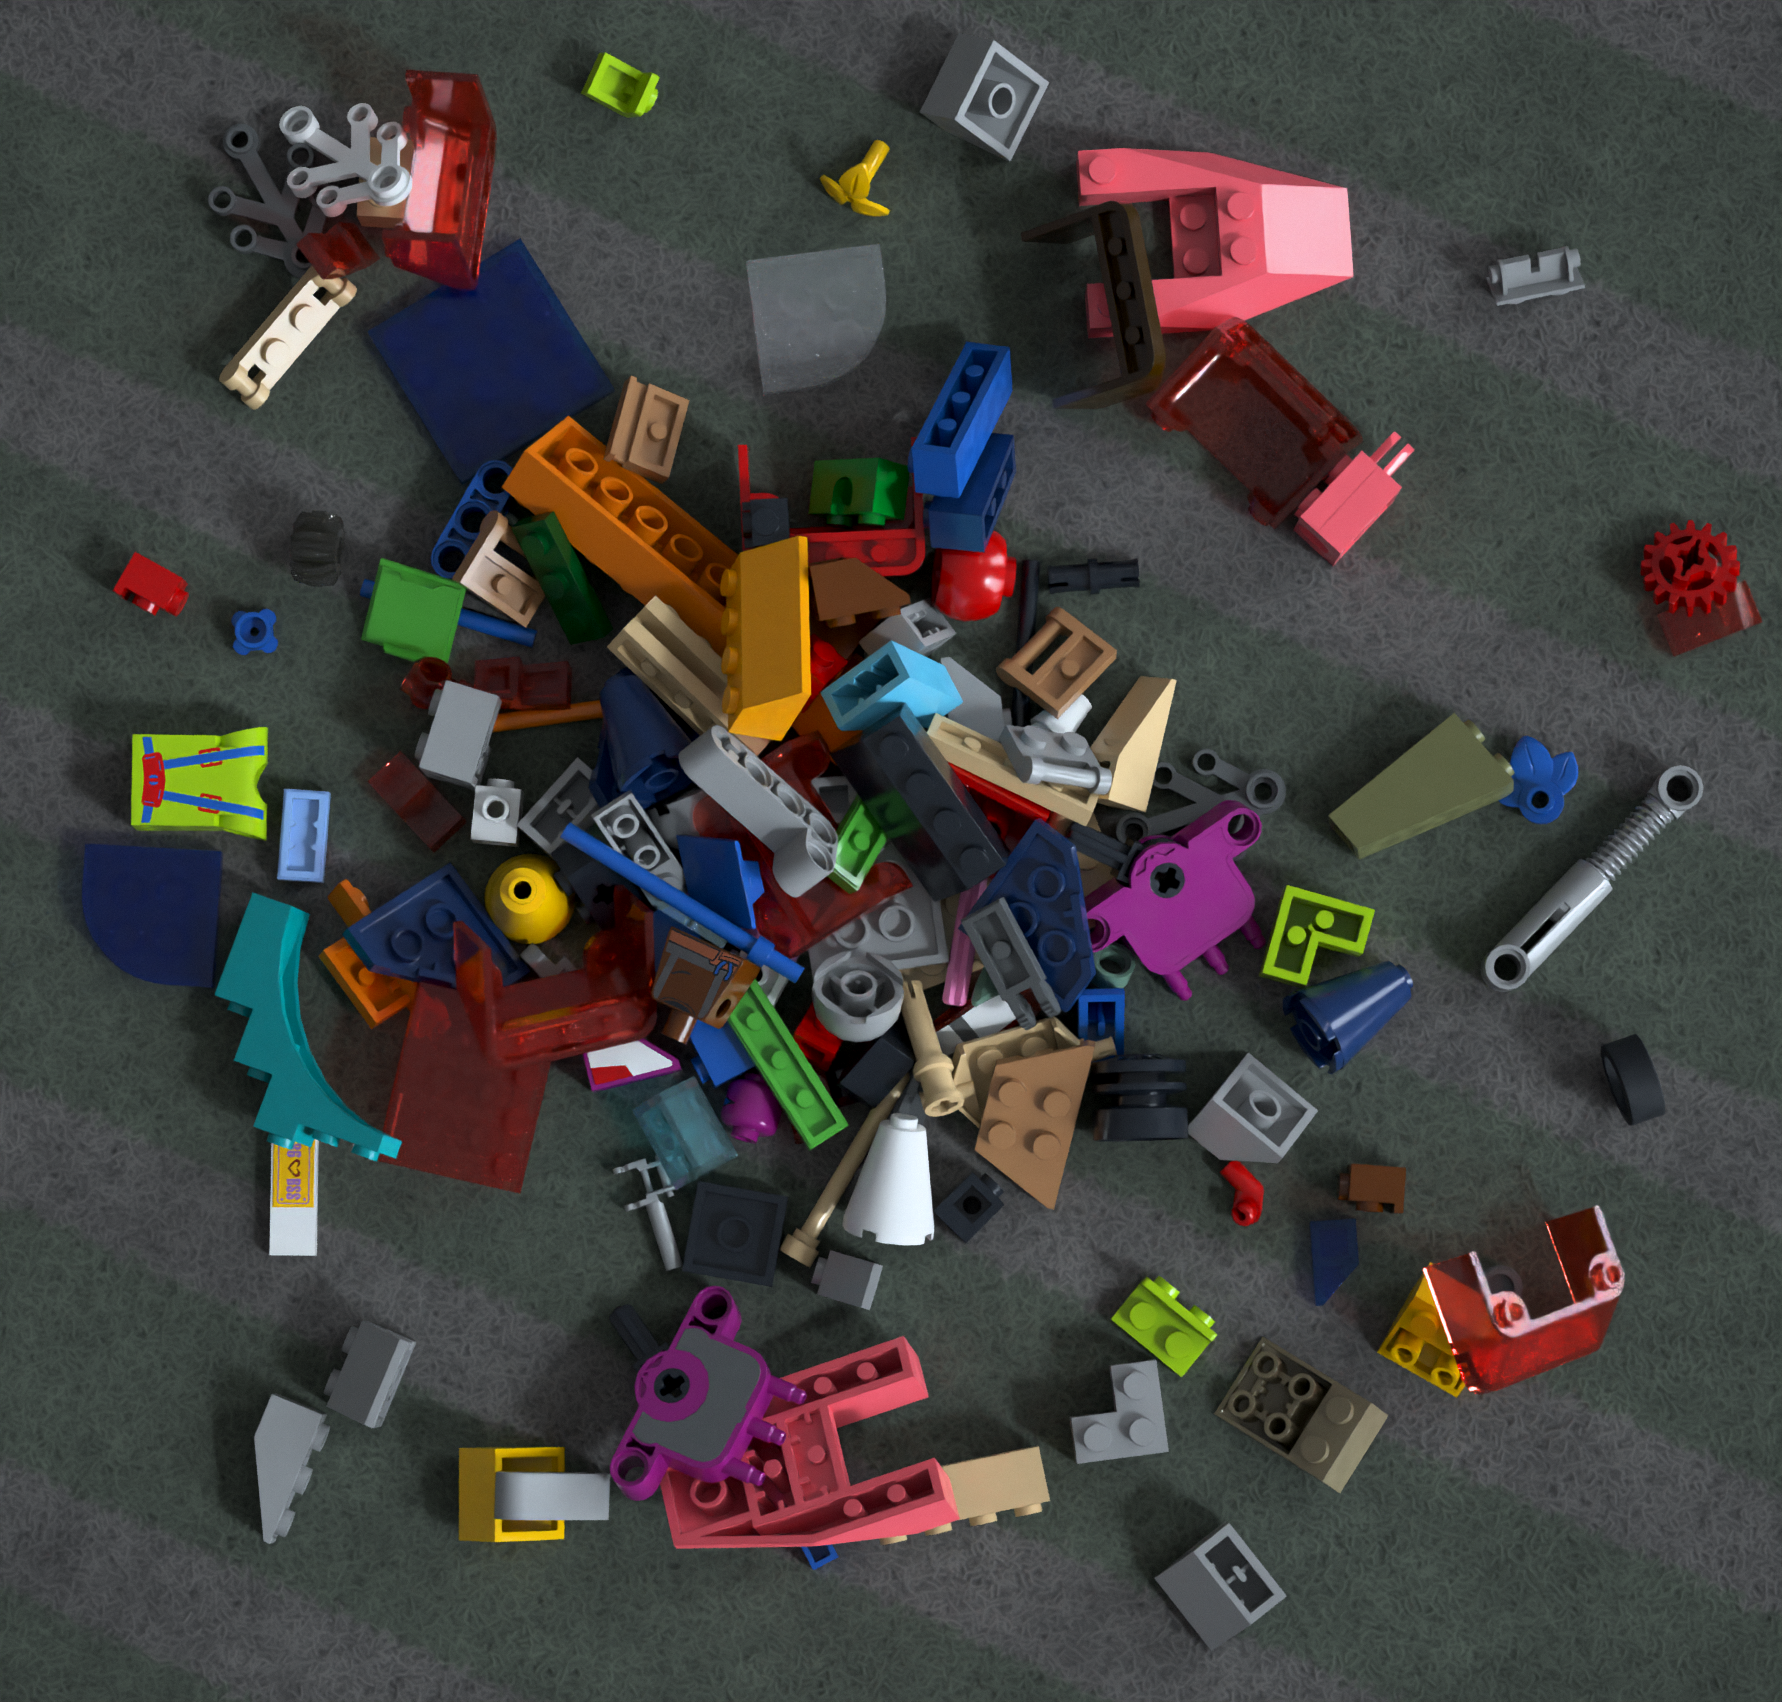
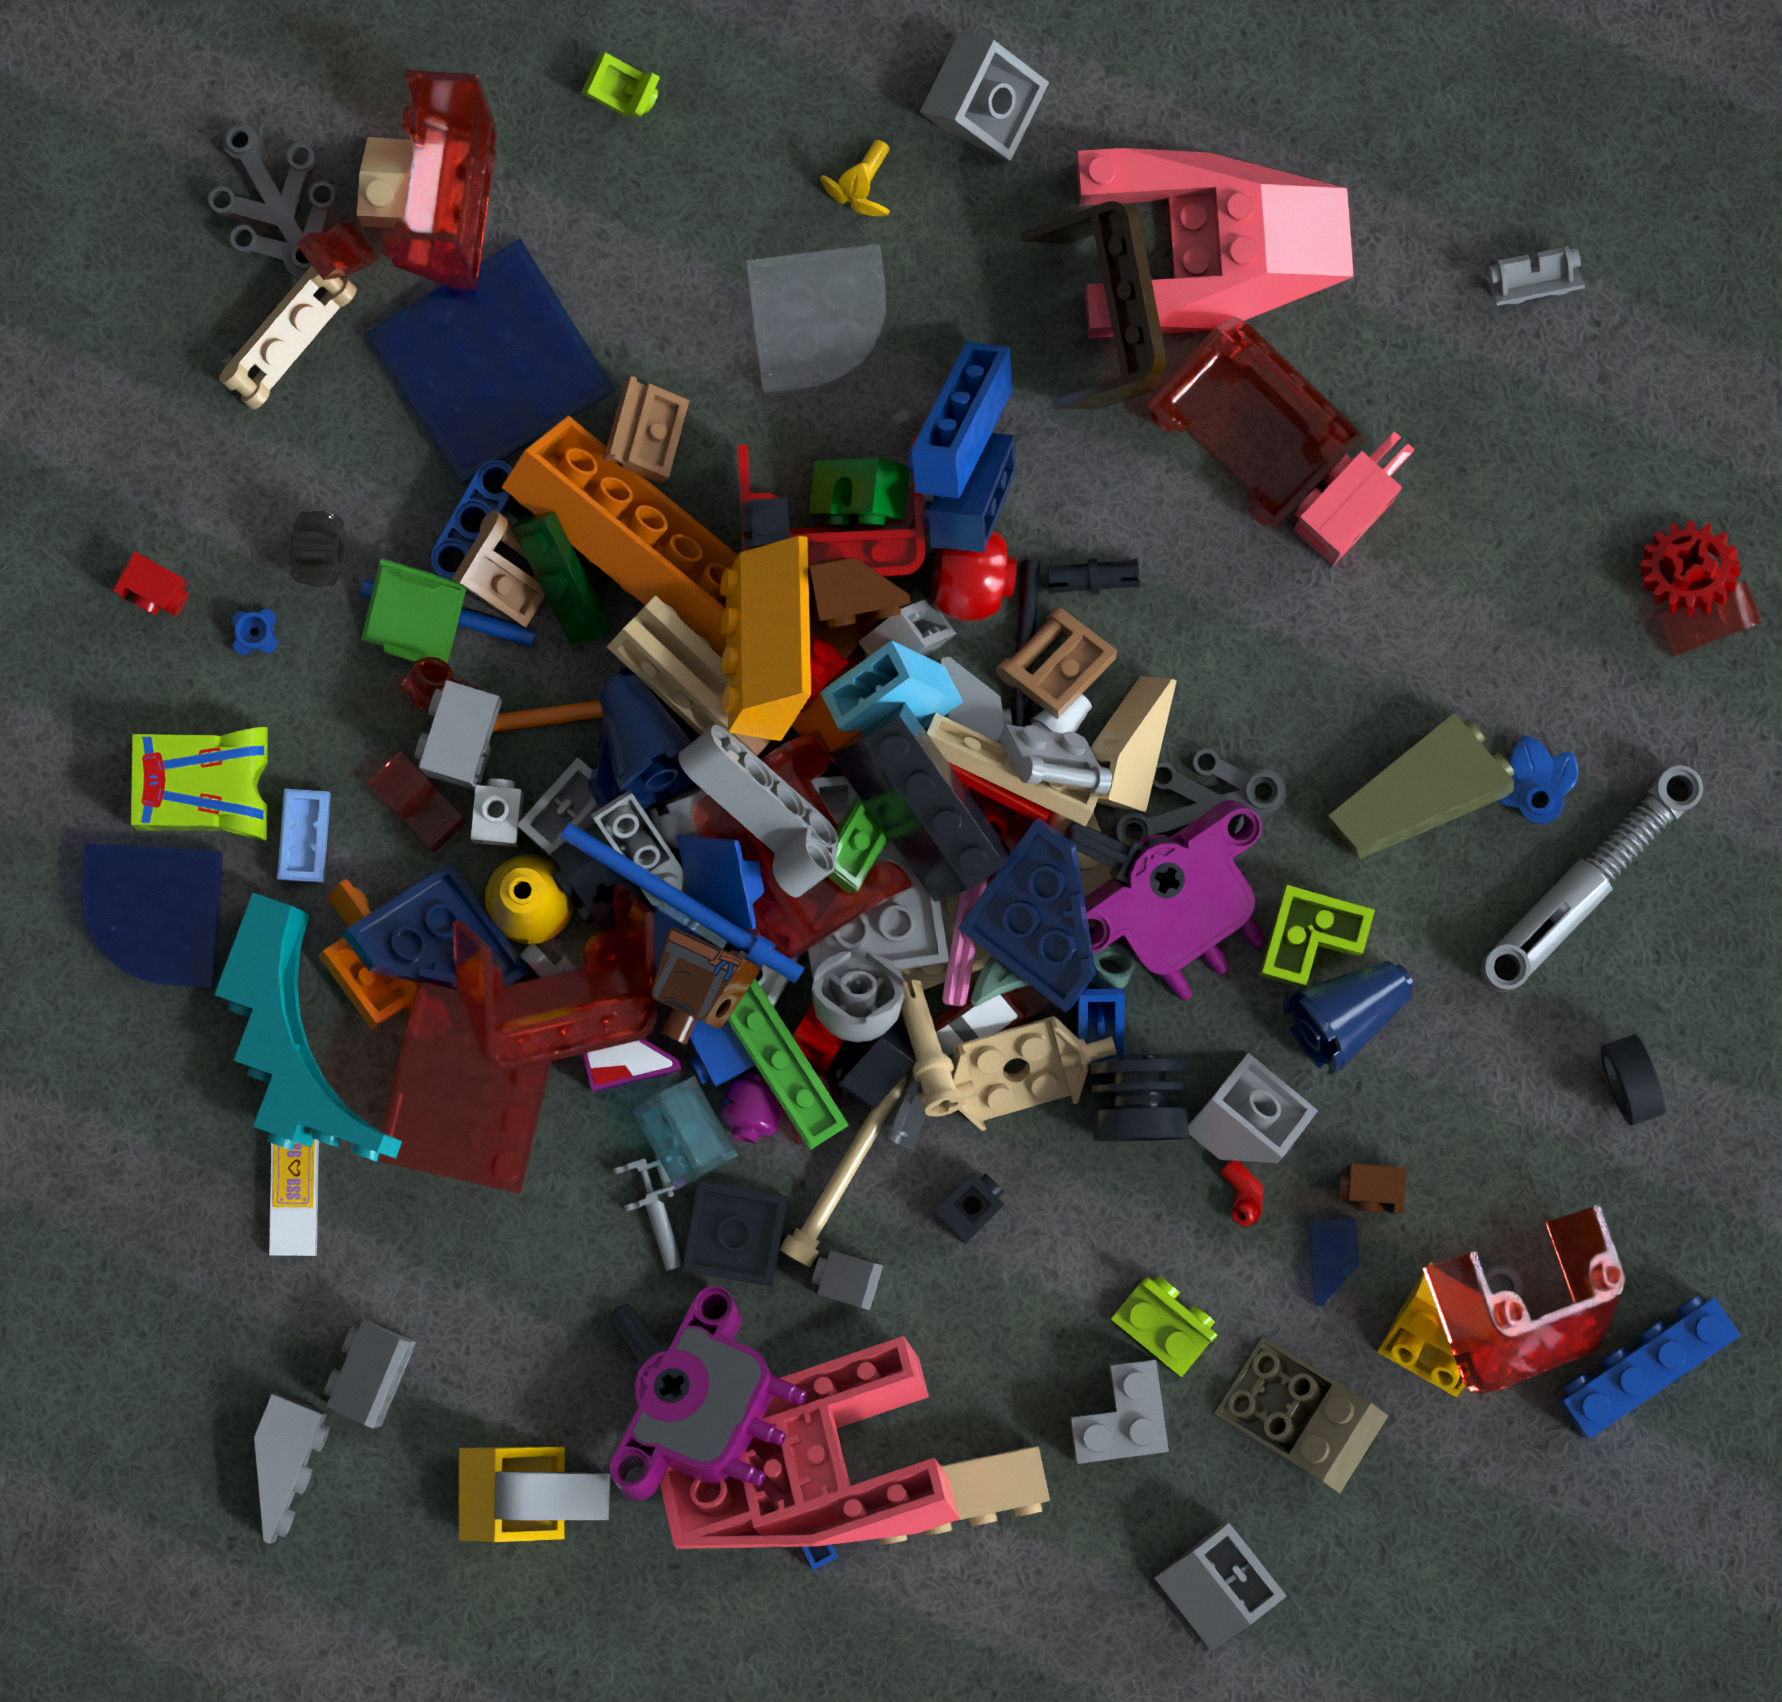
white plant [279,103,413,217] -> none
clear red slope [474,657,572,711] -> none
white cone [842,1113,934,1245] -> none
dark grey hinge [961,897,1061,1030] -> none
medium nougat wing [975,1040,1095,1210] -> none
none -> blue brick [1557,1295,1741,1439]

